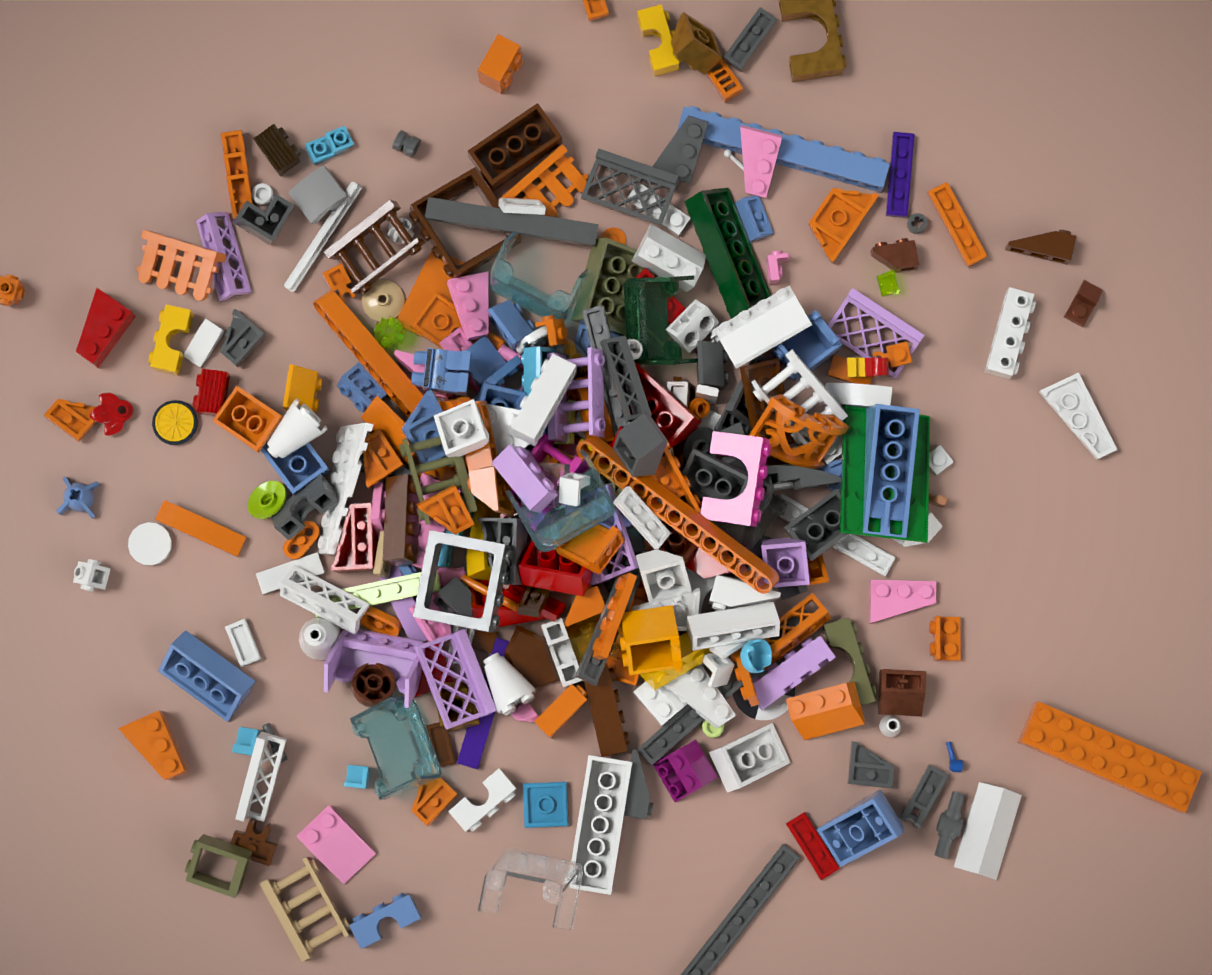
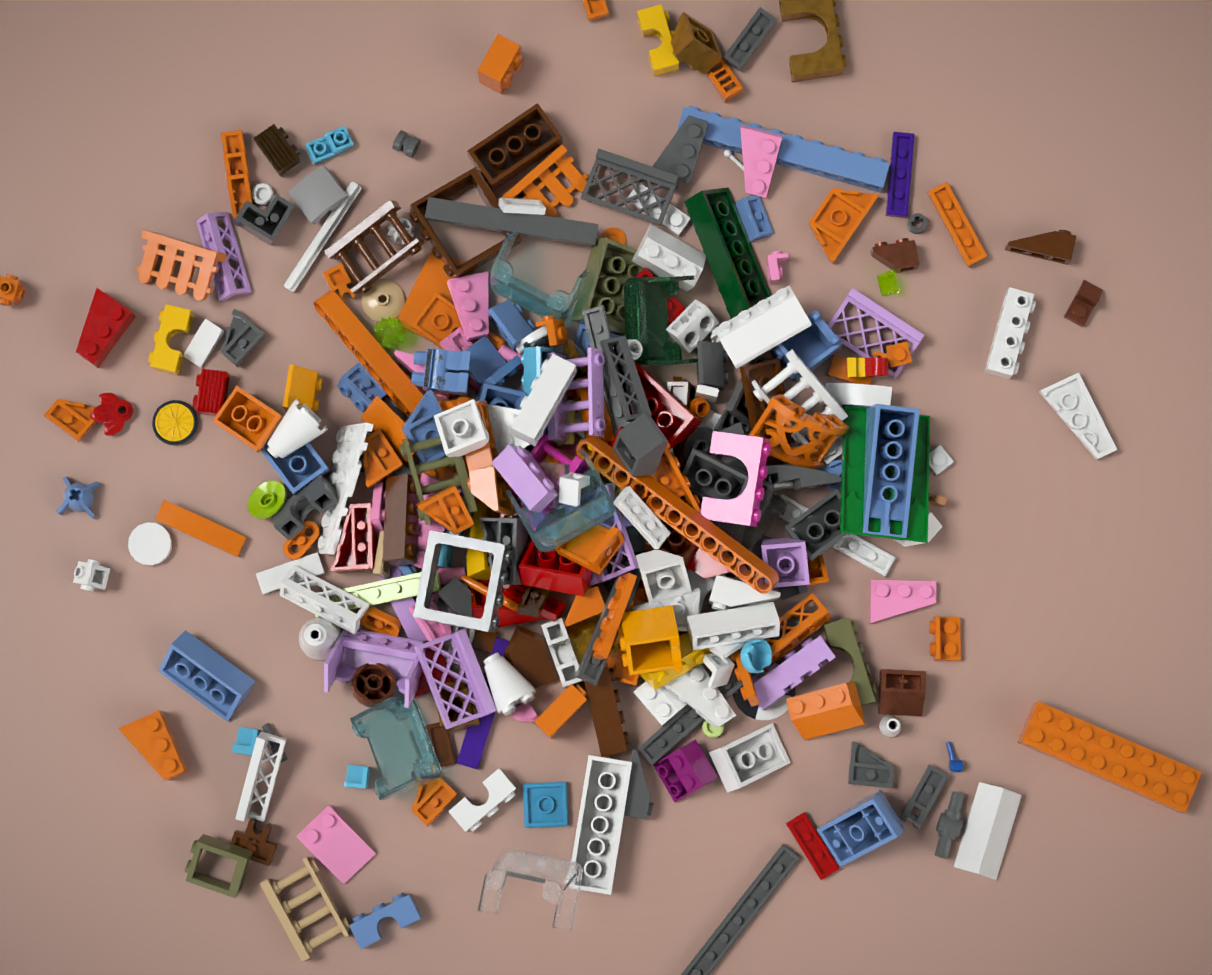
white tile [225,619,262,667] -> none

